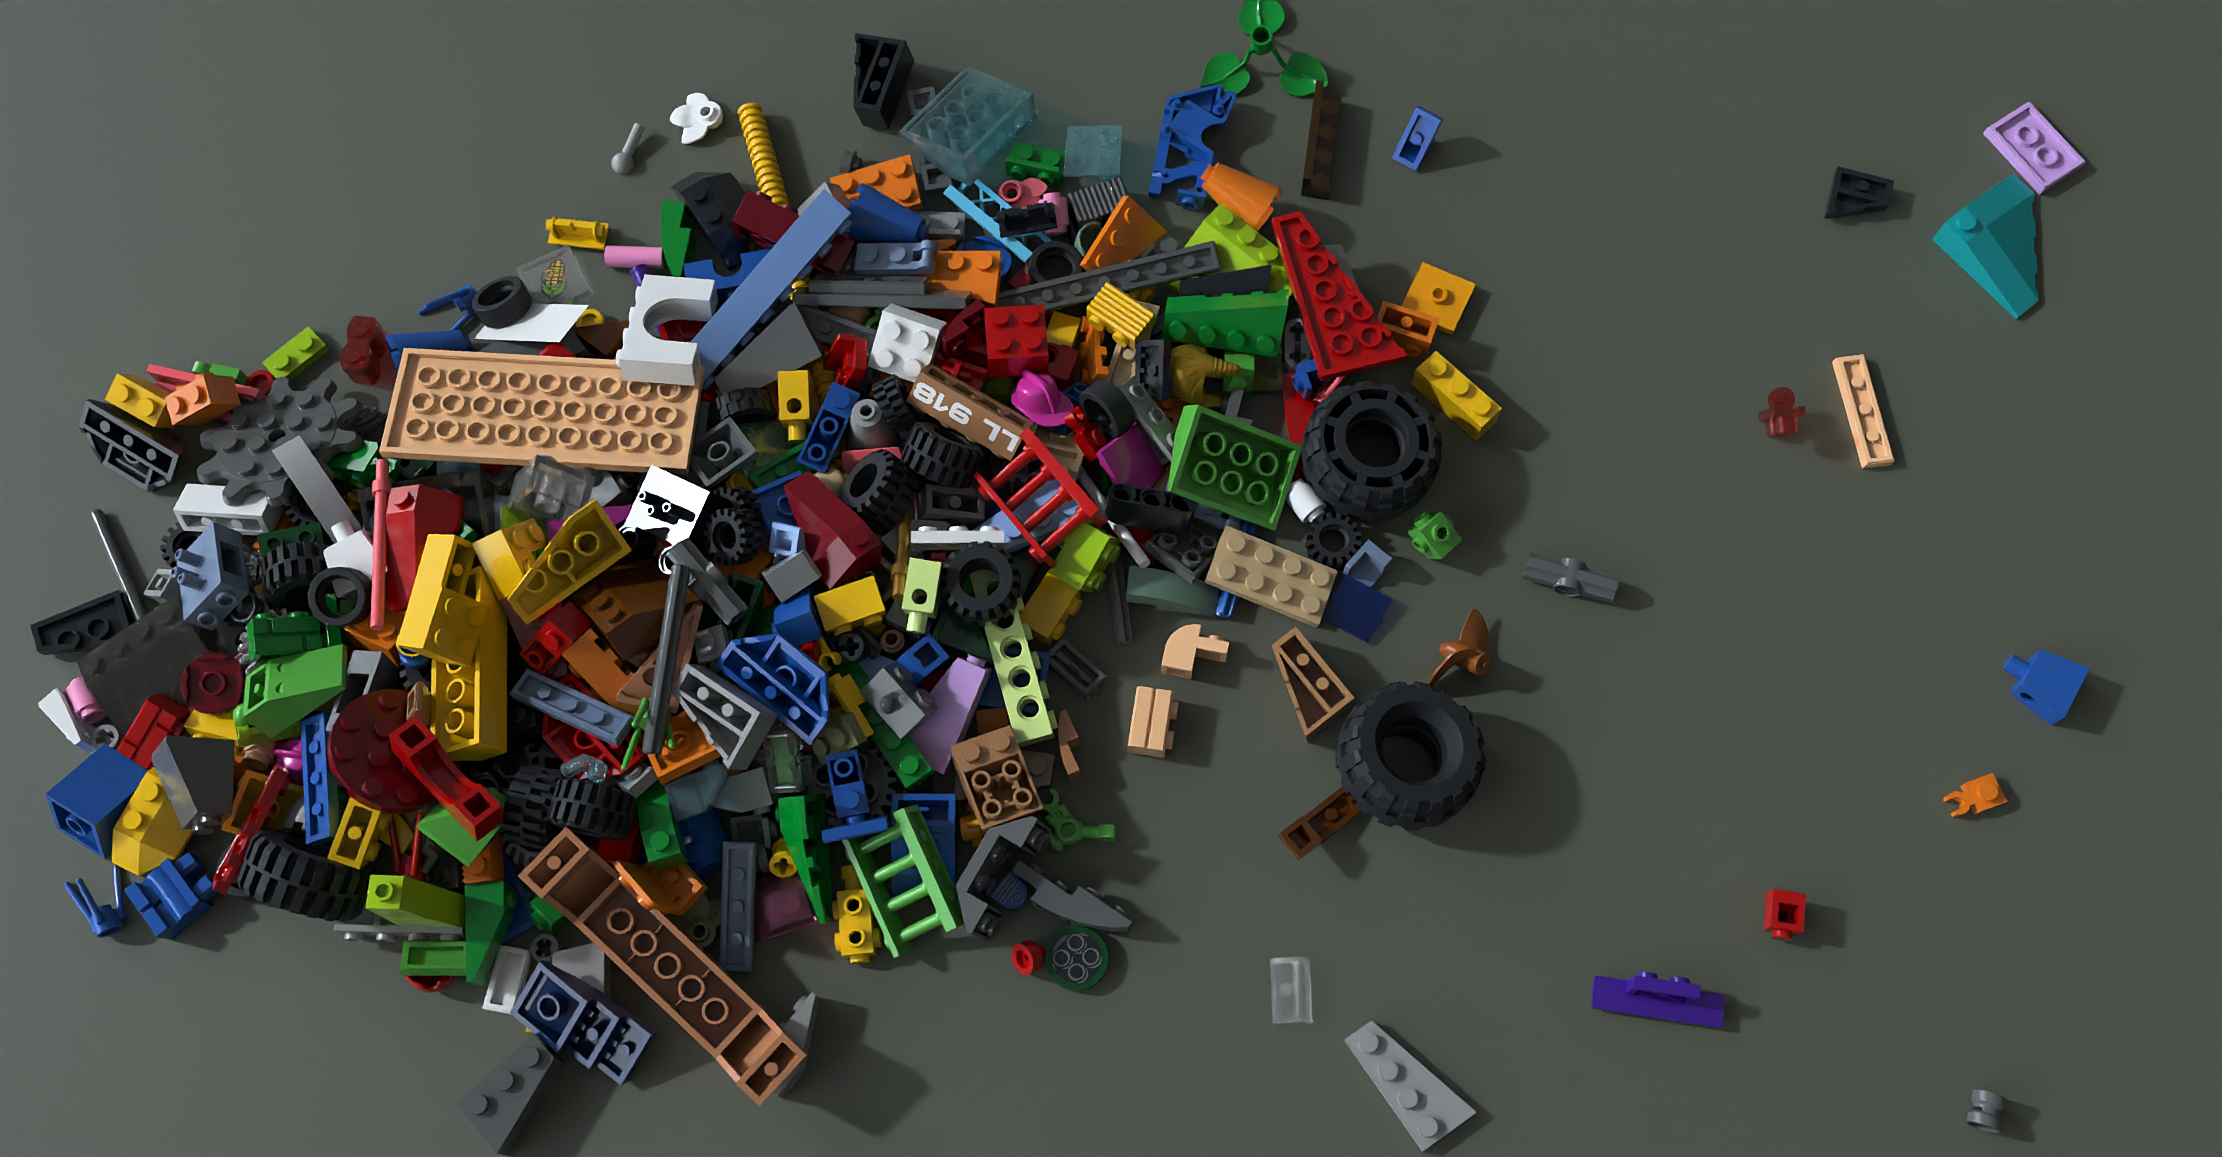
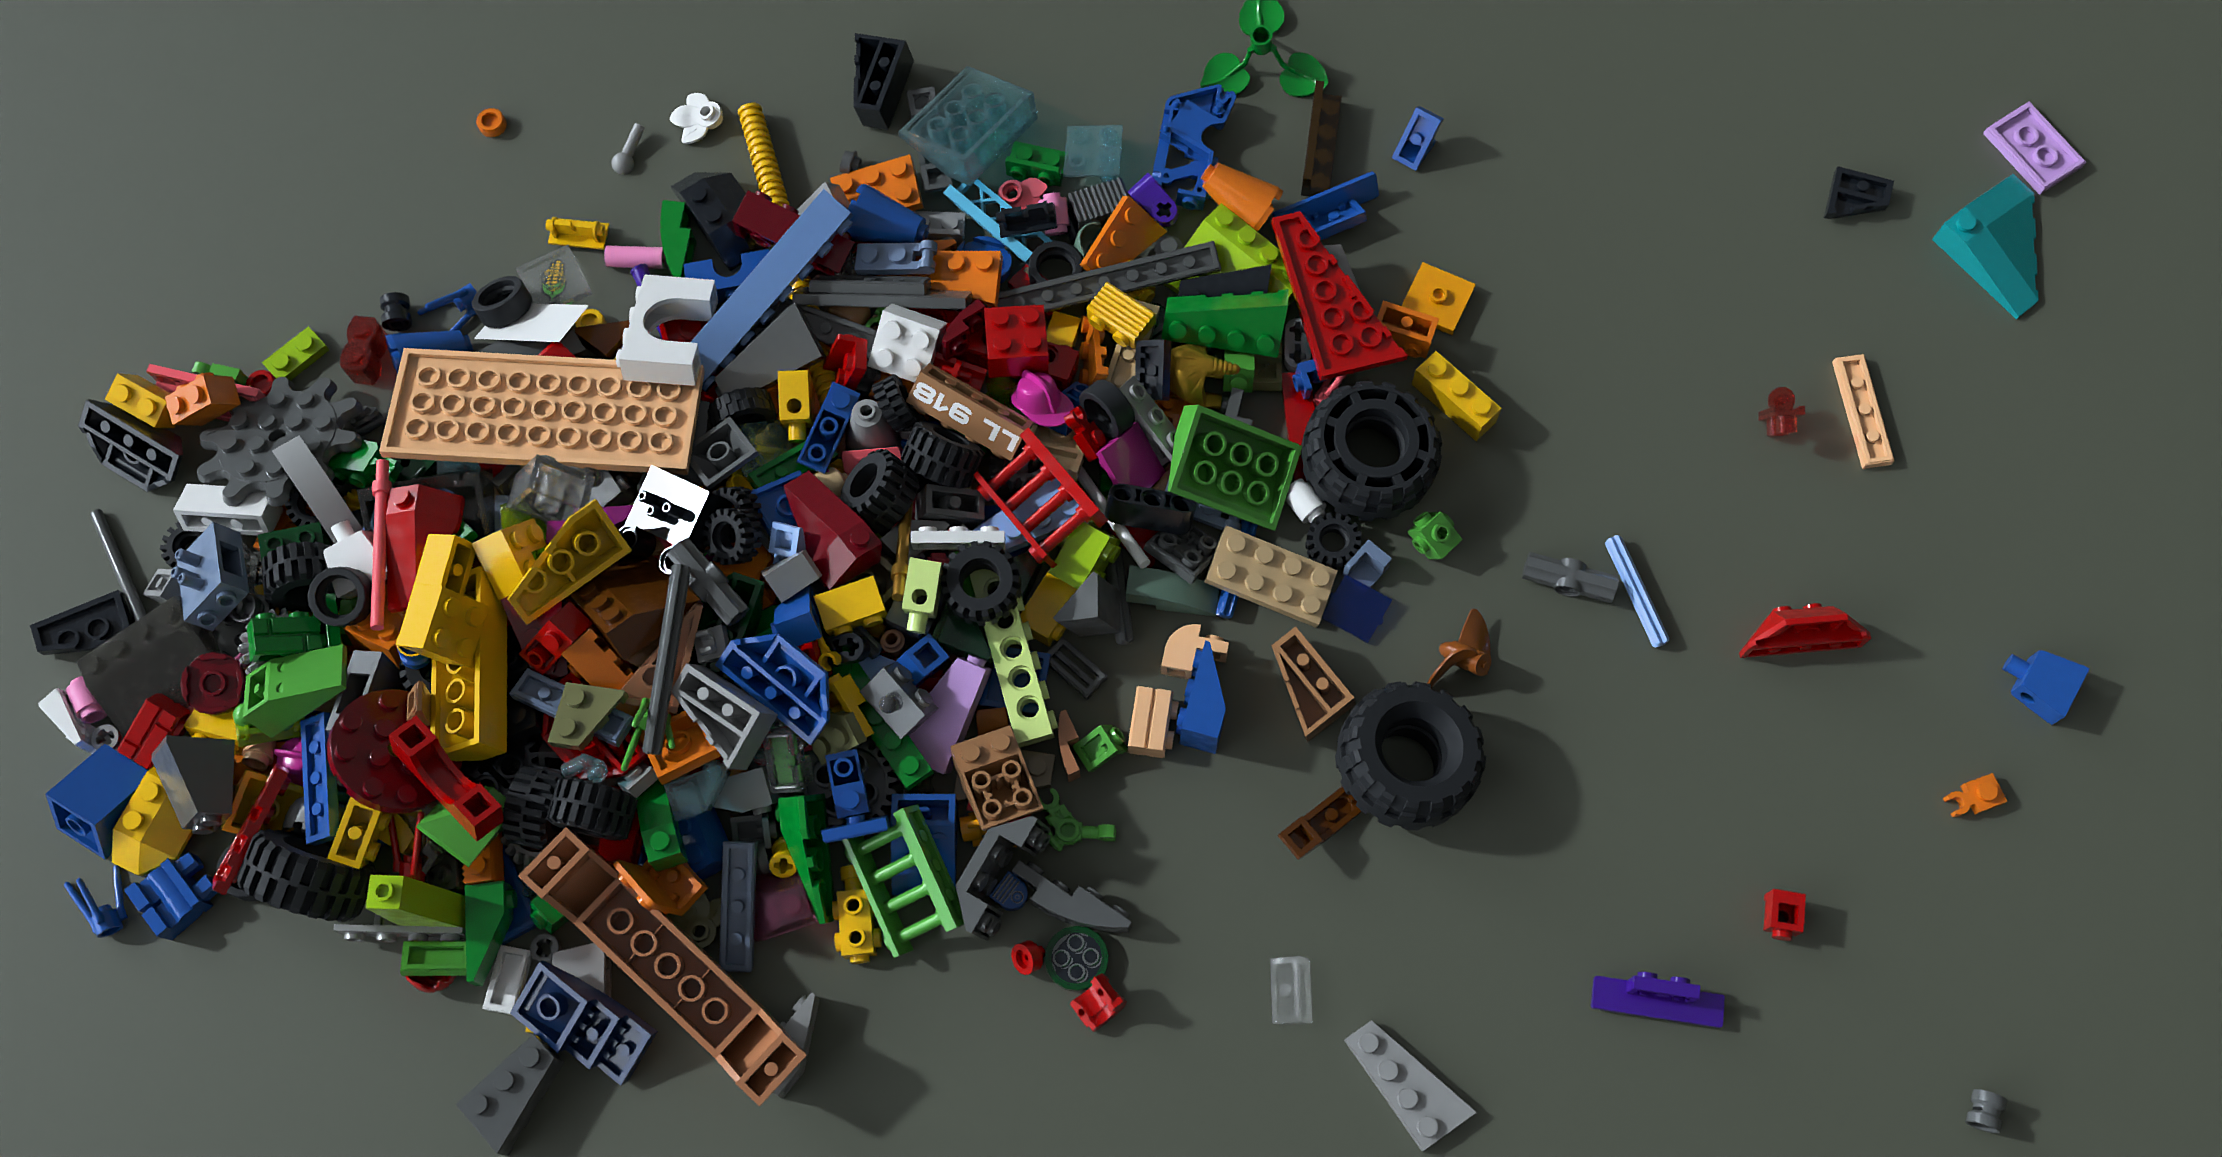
none -> black wheel [379,292,412,331]
none -> orange tile [476,108,507,137]
none -> olive wing [548,682,628,751]
none -> dark grey slope [1053,571,1120,637]
none -> red piece [1070,973,1127,1032]
none -> bright green bracket [1072,725,1128,772]
none -> dark purple piece [1127,173,1178,228]
none -> blue slope [1176,641,1226,754]
none -> blue bracket [1272,171,1379,240]
none -> light blue axle [1605,535,1669,648]
none -> red wedge [1739,603,1871,658]

